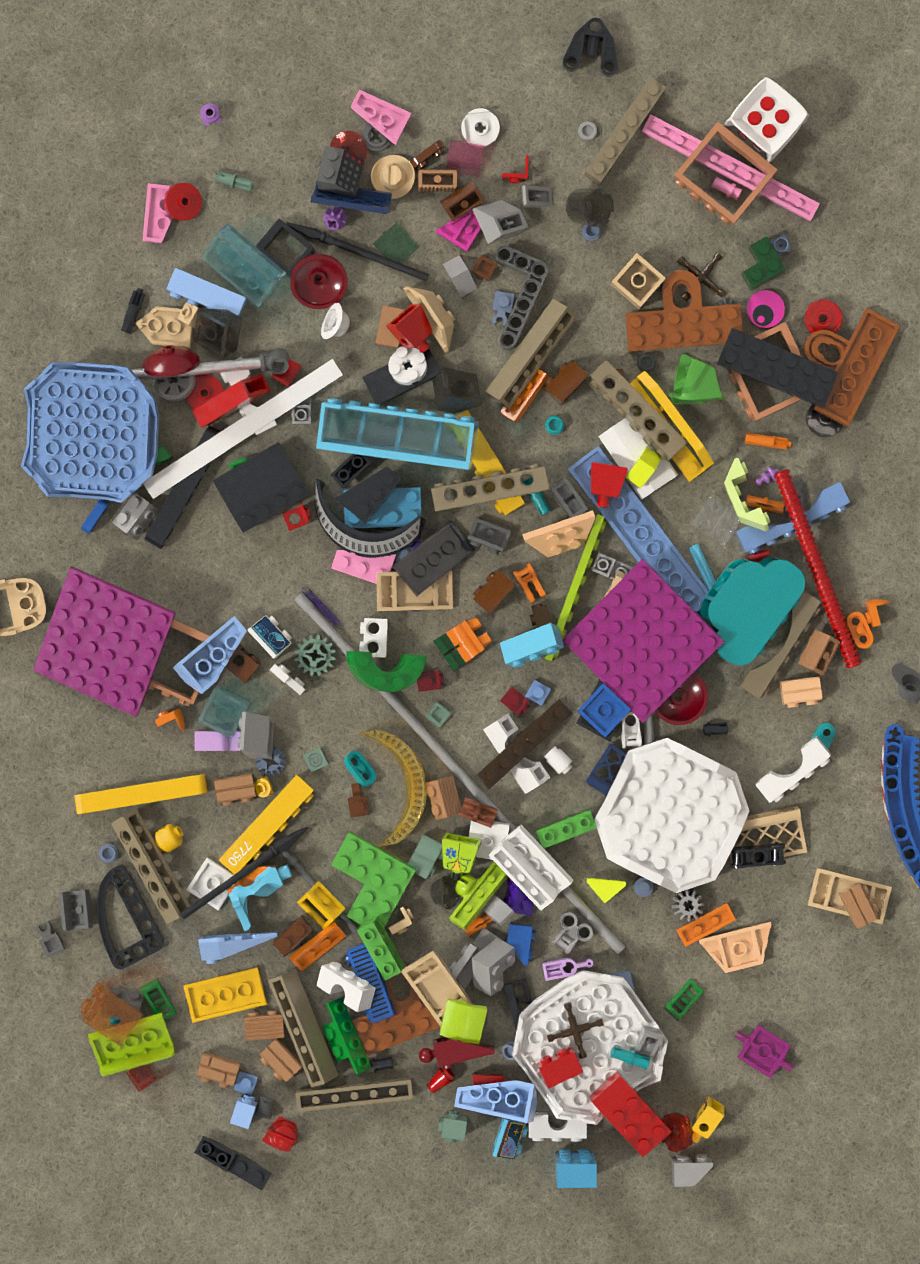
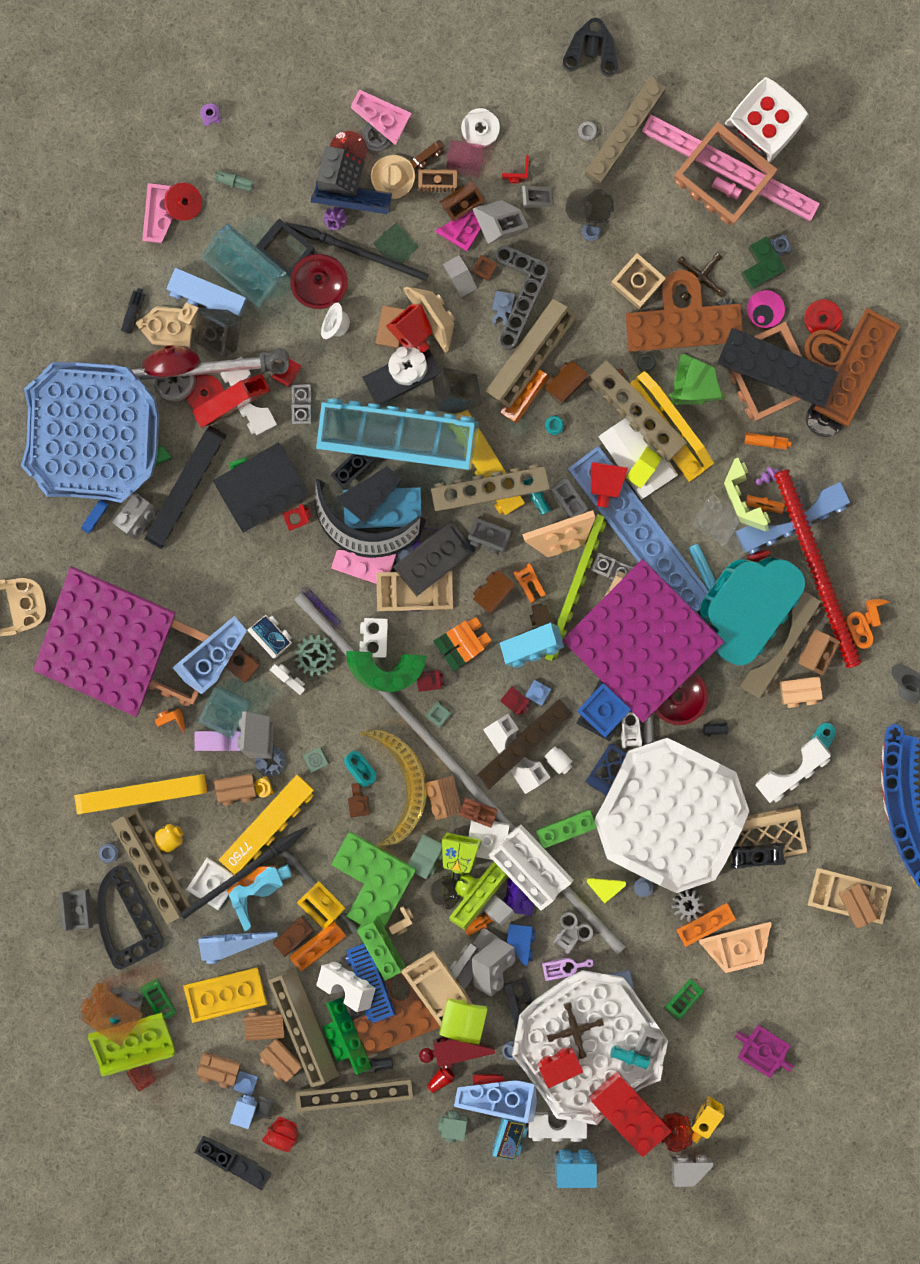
dark grey plate [35,921,65,958] -> none
white sticker [144,359,343,499] -> none

